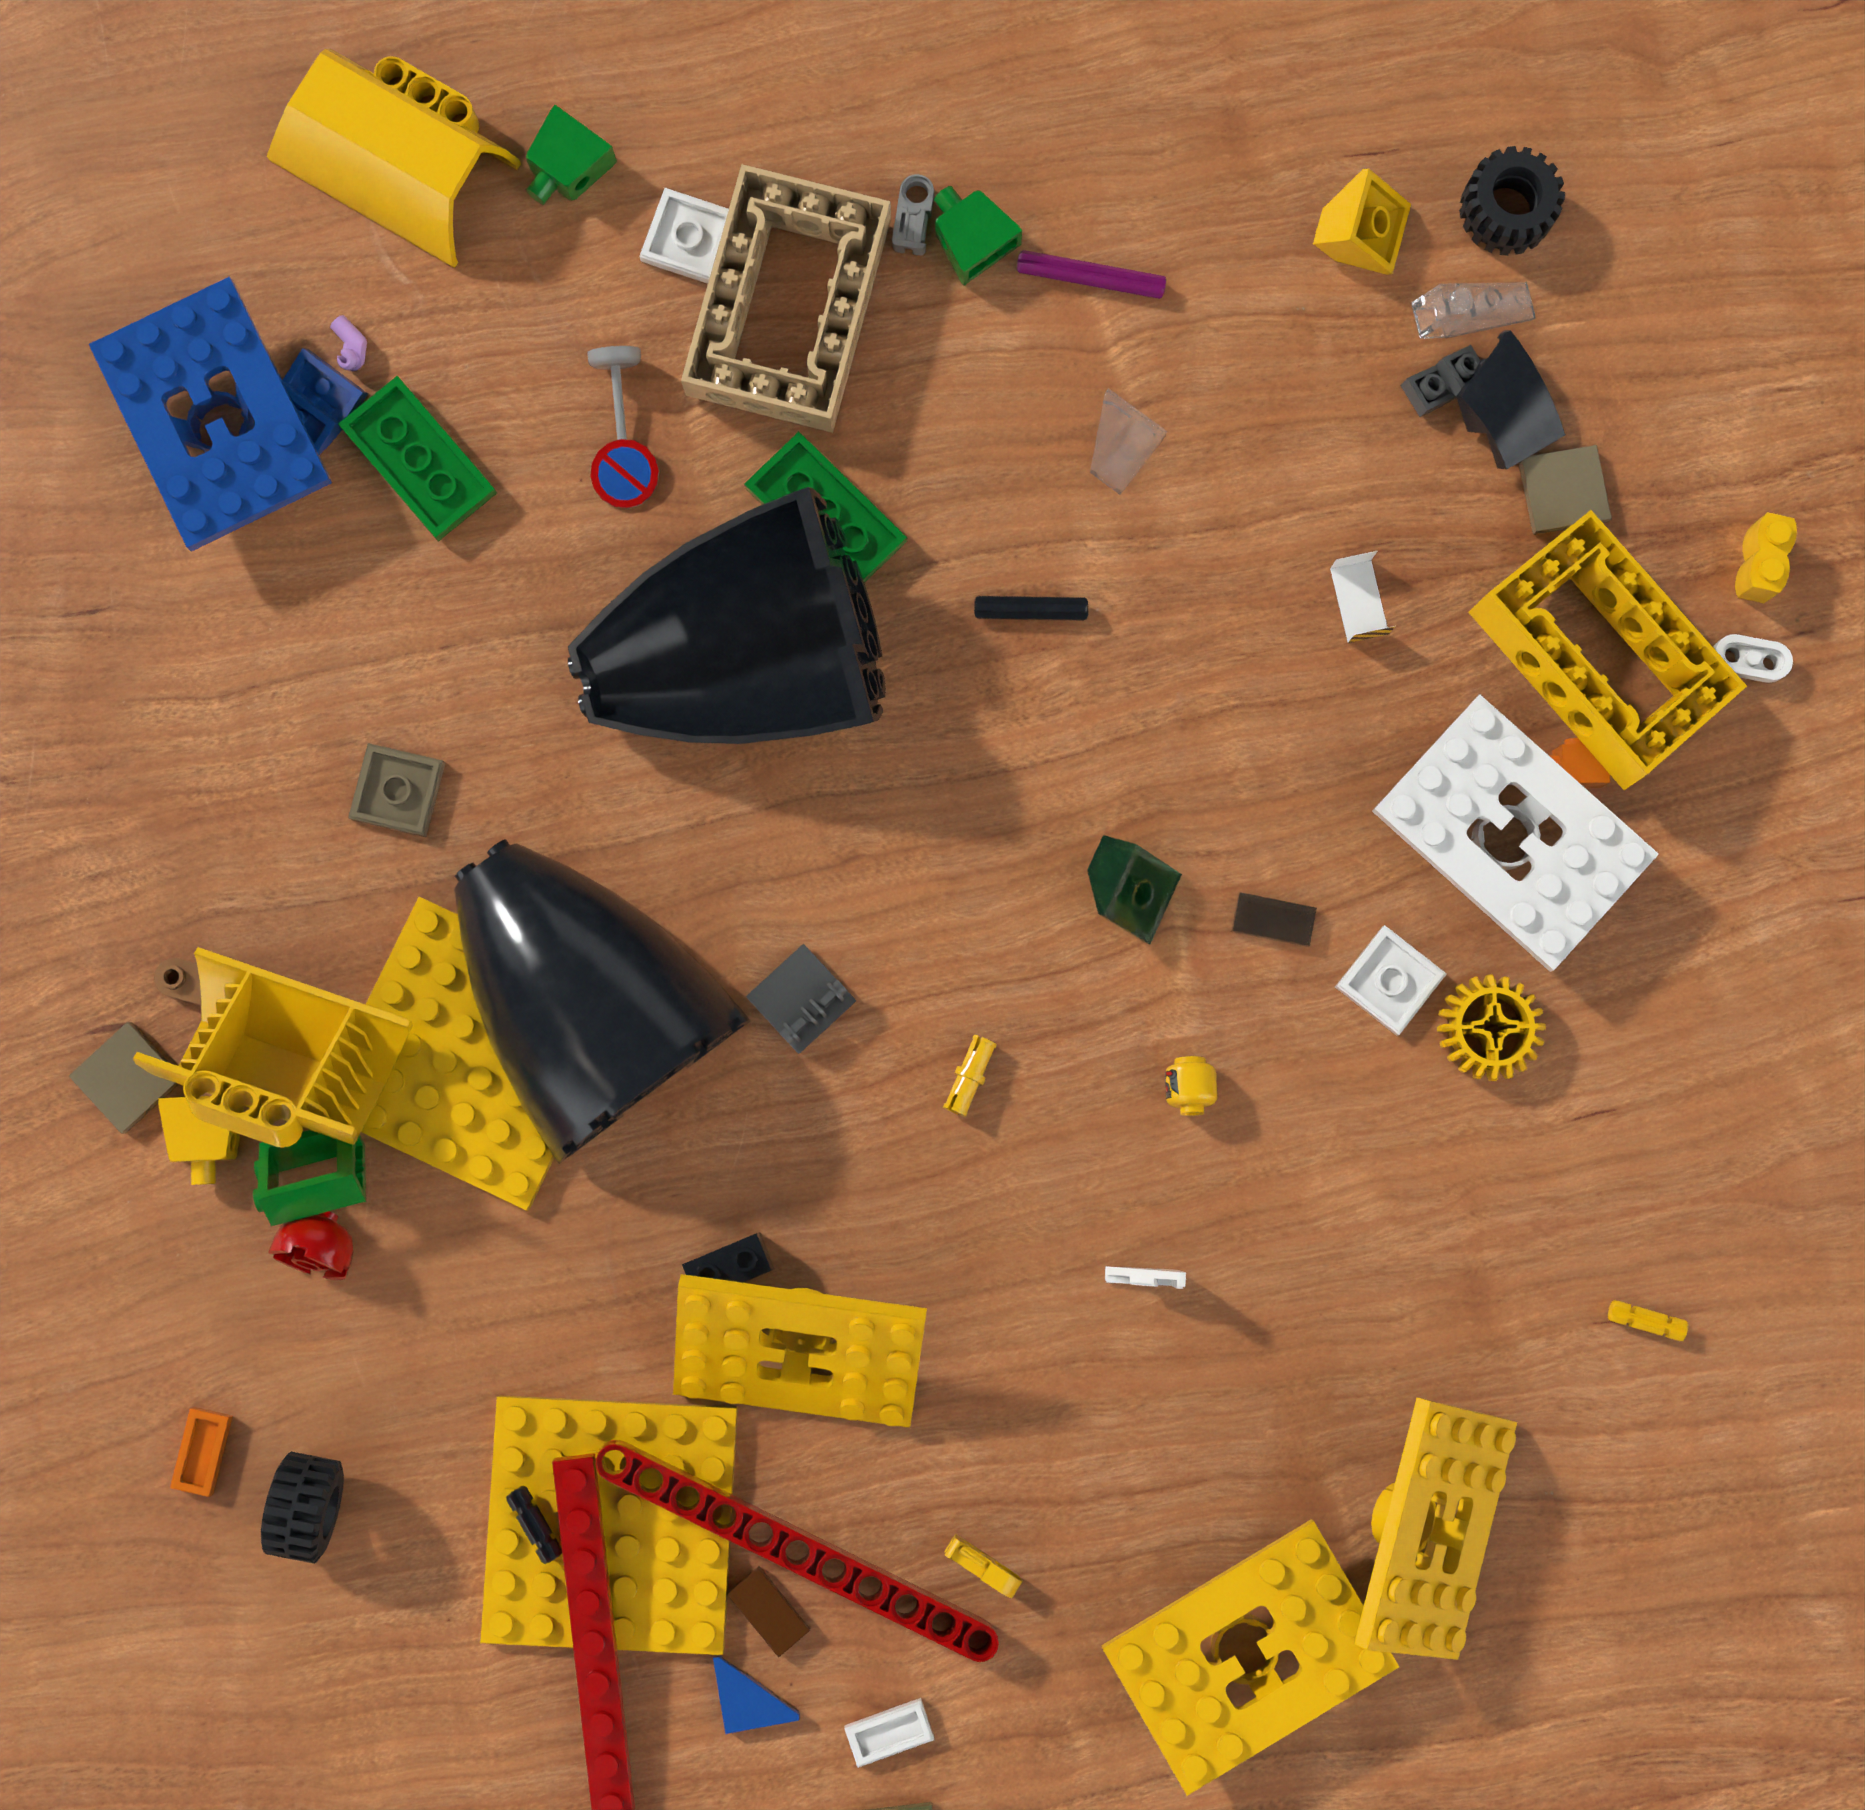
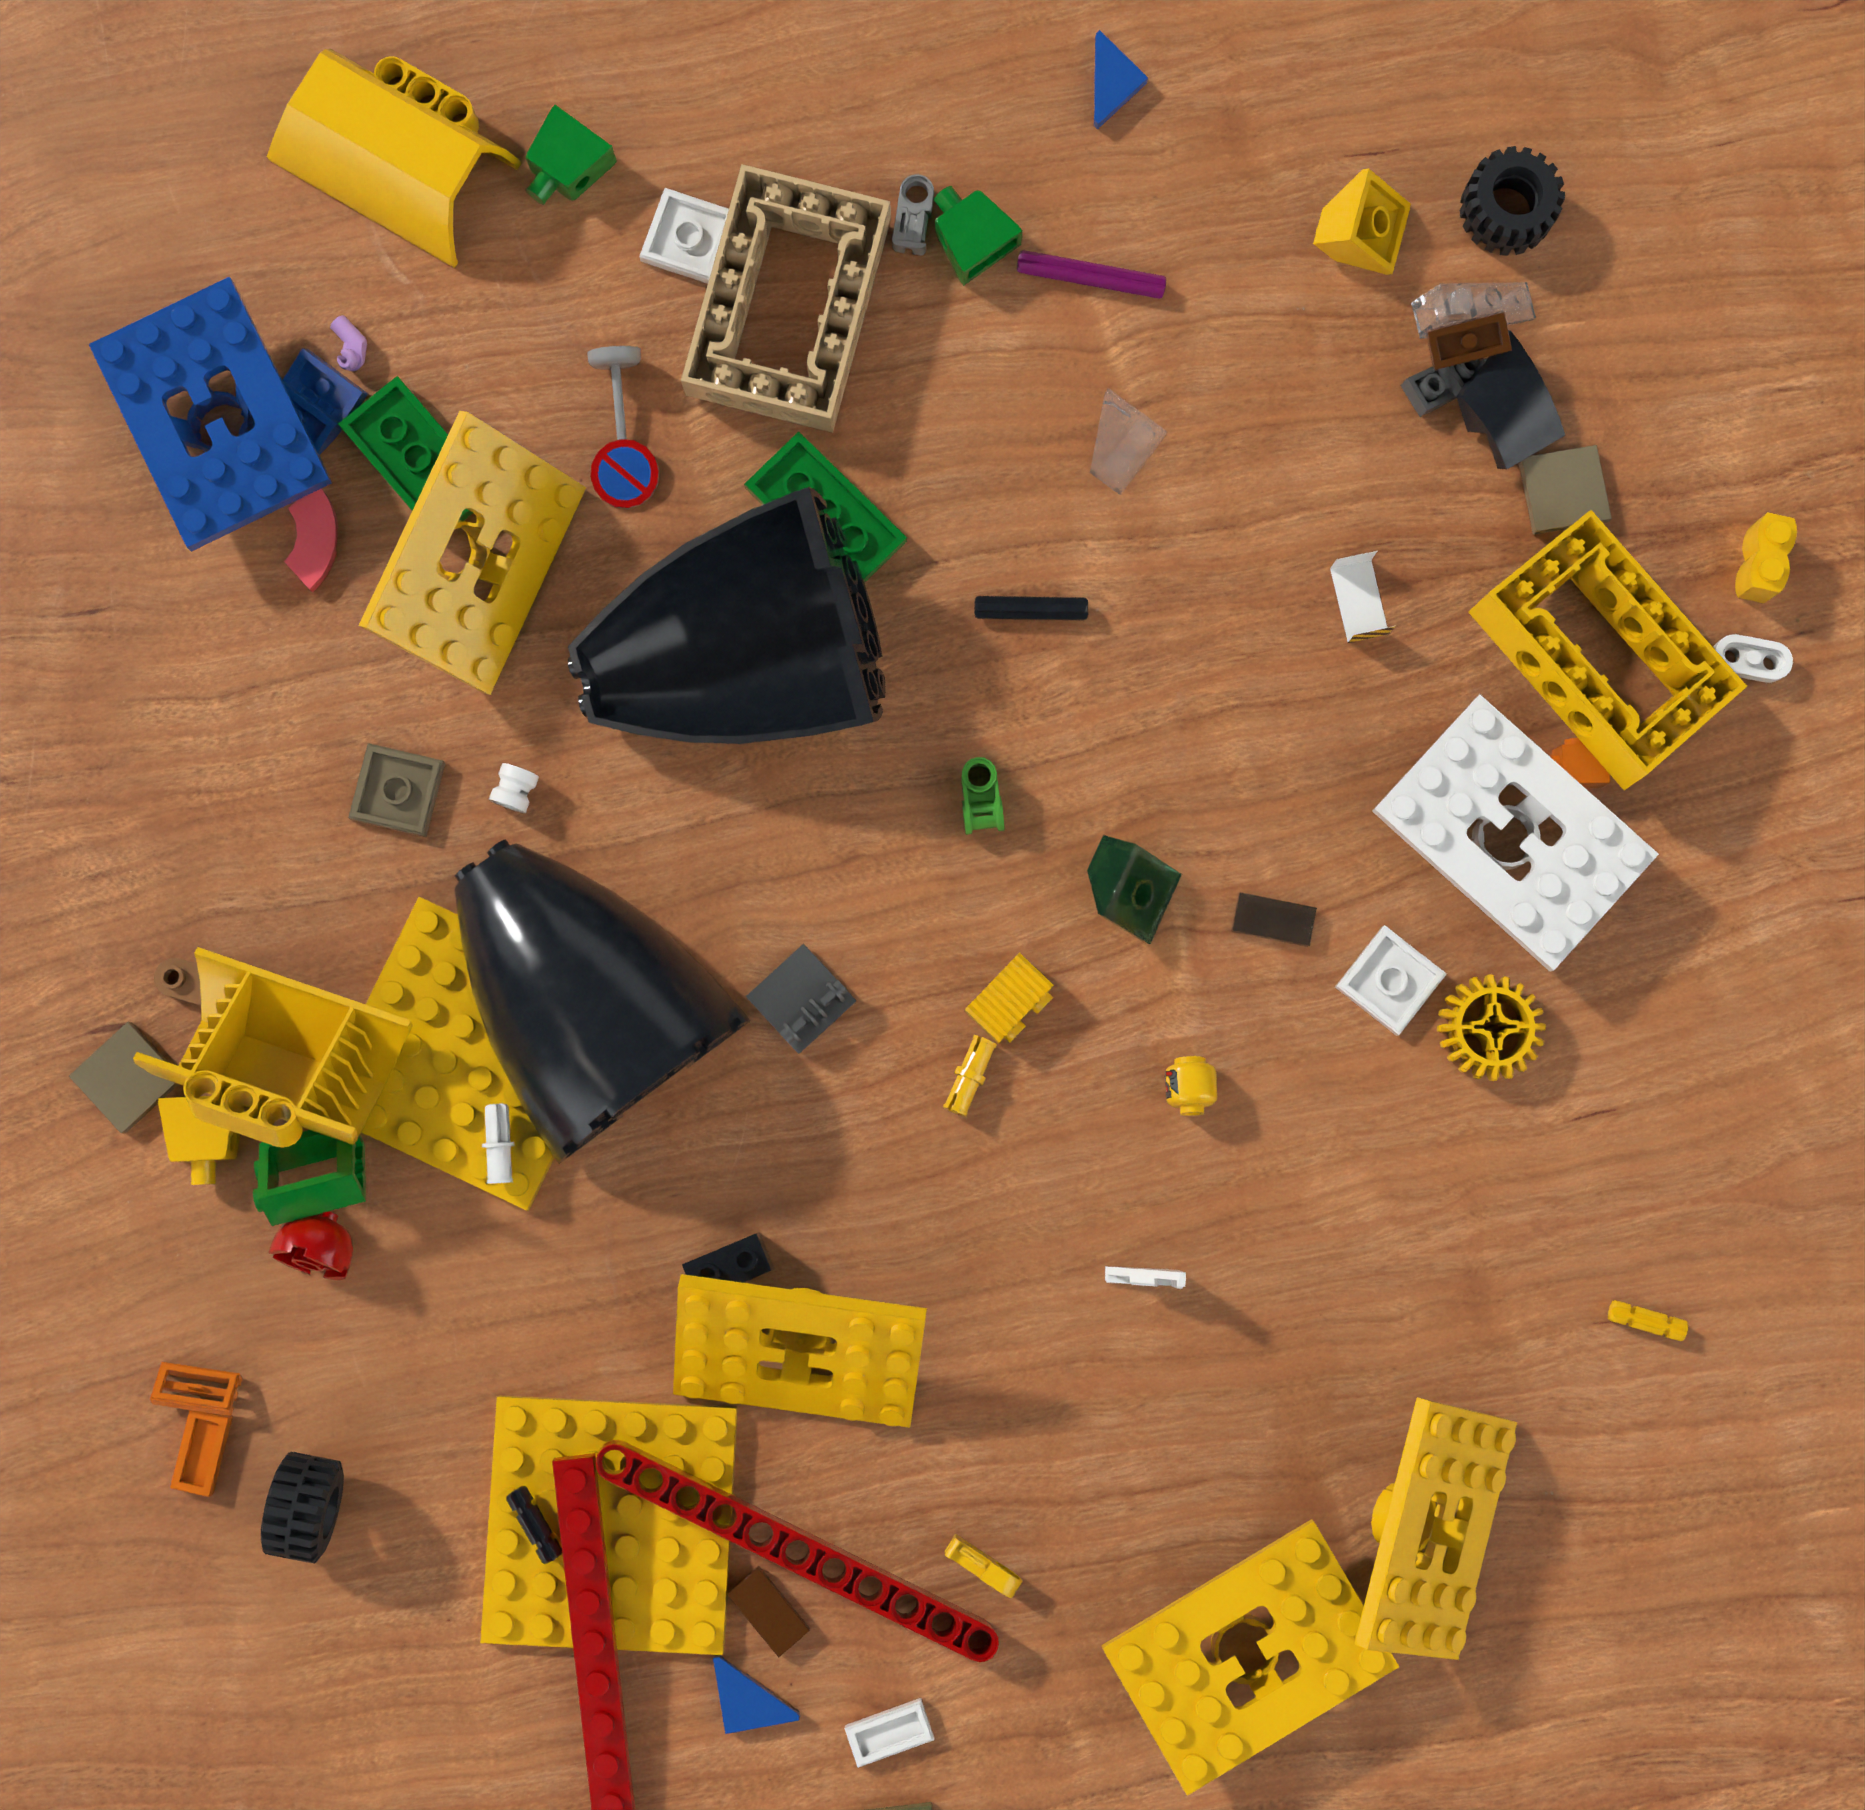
none -> orange tile [150,1362,243,1416]
none -> coral tile [284,488,339,592]
none -> yellow plate [358,411,586,695]
none -> white axle [482,1103,515,1184]
none -> white wheel [489,763,539,813]
none -> bright green piece [961,757,1005,835]
none -> yellow brick [964,952,1054,1044]
none -> blue tile [1094,30,1148,130]
none -> reddish brown tile [1426,311,1512,370]

